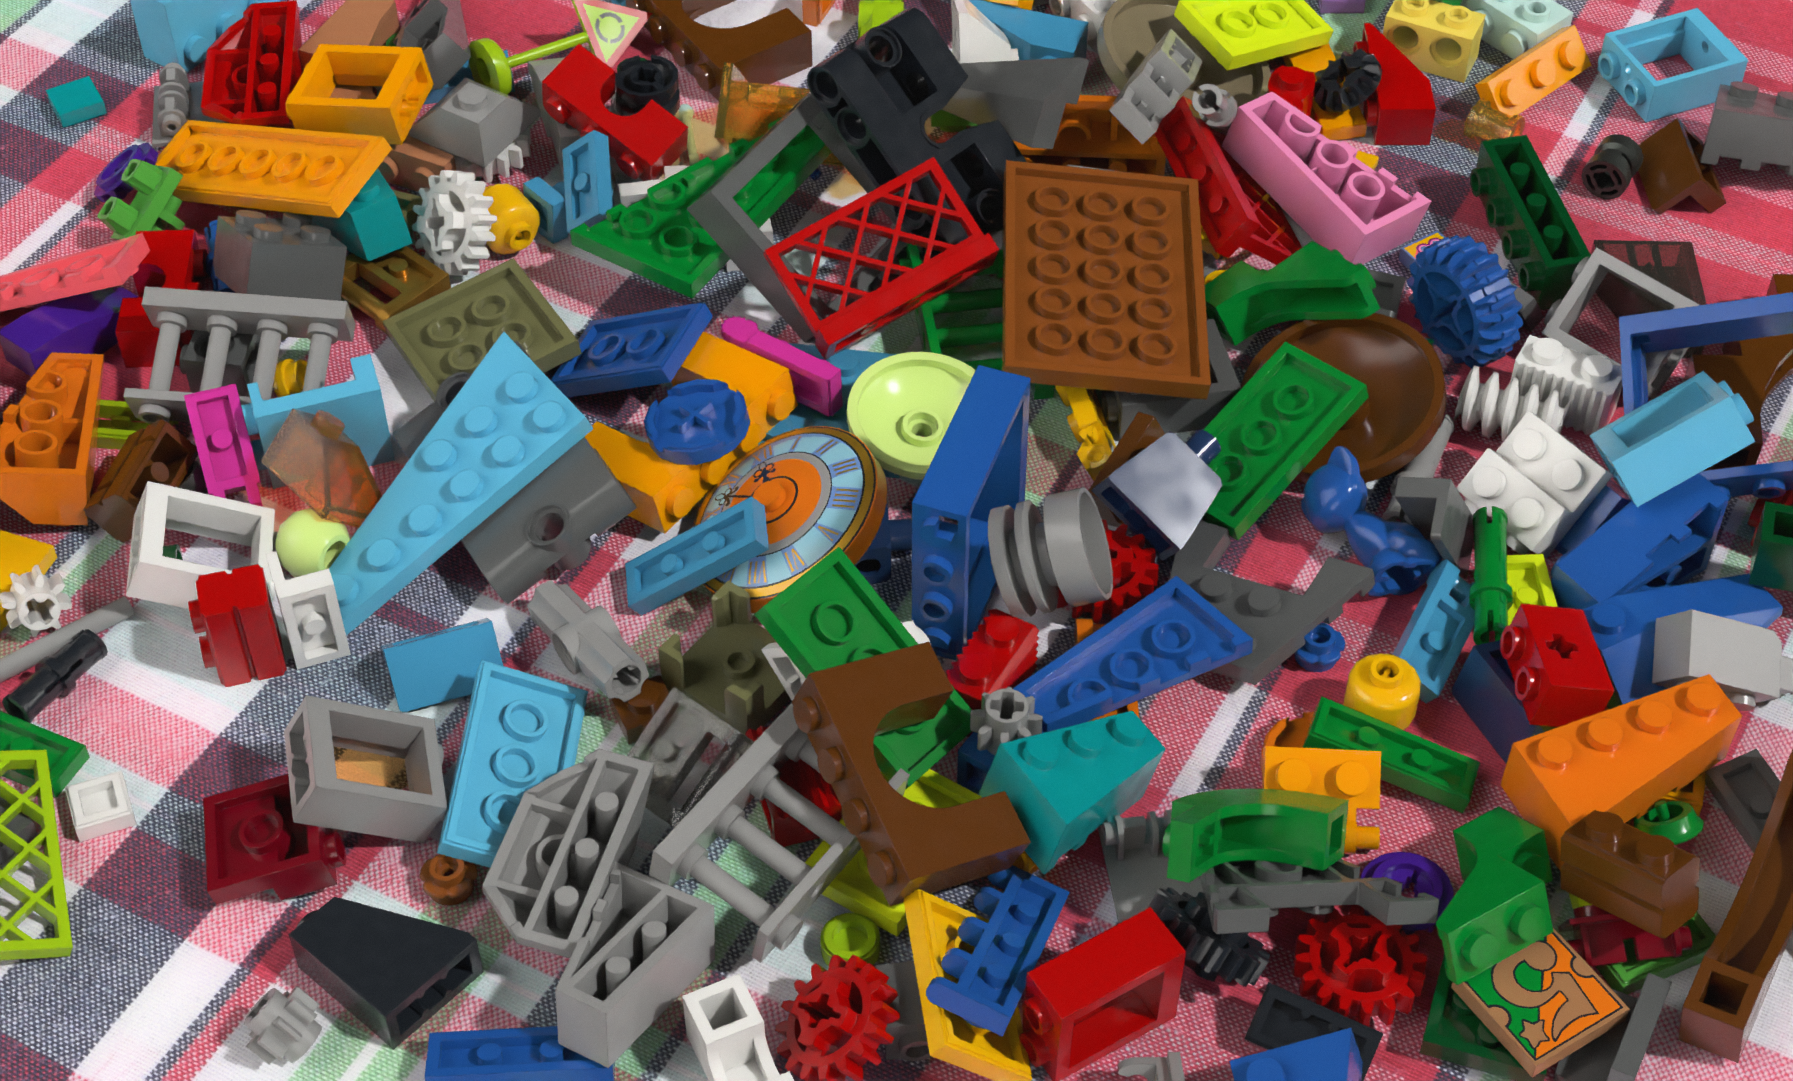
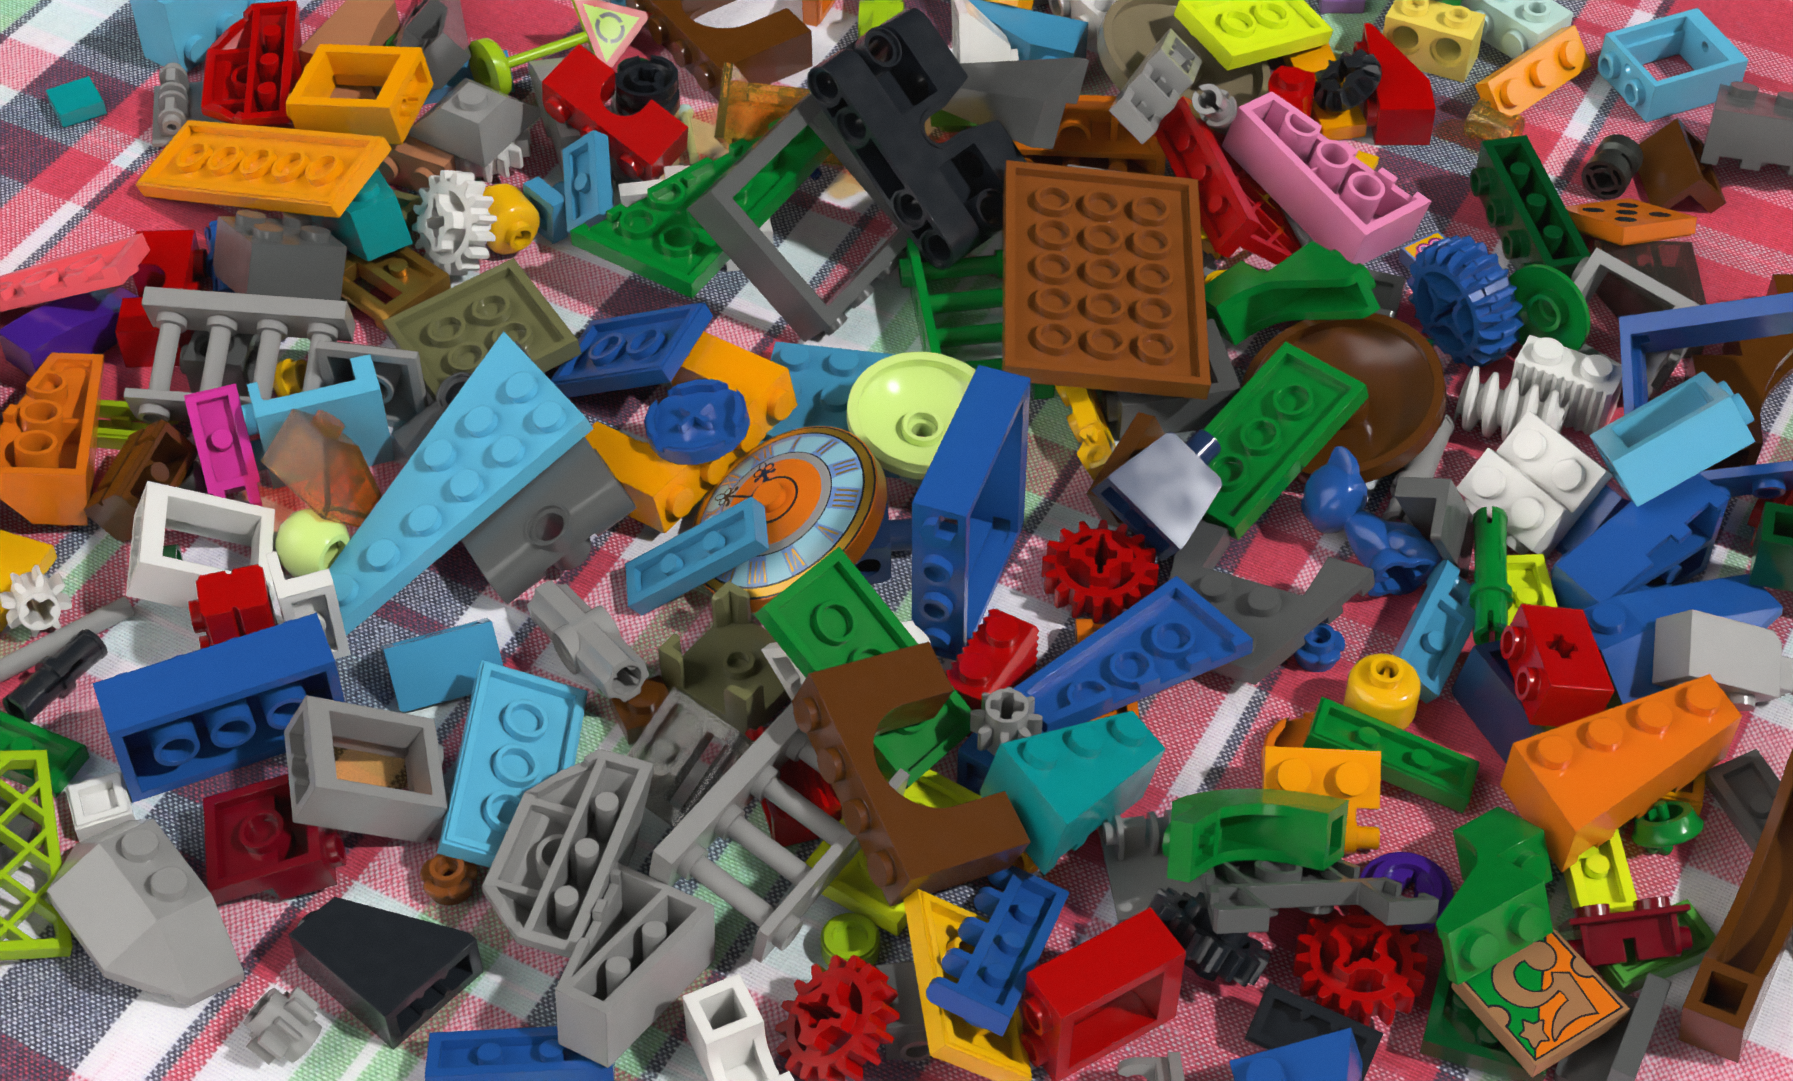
dark purple gear [94,143,158,203] -> none
bright green hips [97,159,185,241] -> none
dark pink hinge [721,316,843,417] -> none
red fence [764,157,999,360] -> none
light grey wheel [988,487,1113,619] -> none
reddish brown brick [1561,810,1700,939] -> none
none -> light grey wedge [47,819,245,1006]
none -> blue brick [93,613,345,803]
none -> light grey slope [316,341,428,428]
none -> green dish [1508,264,1590,351]
none -> orange tile [1565,198,1697,246]

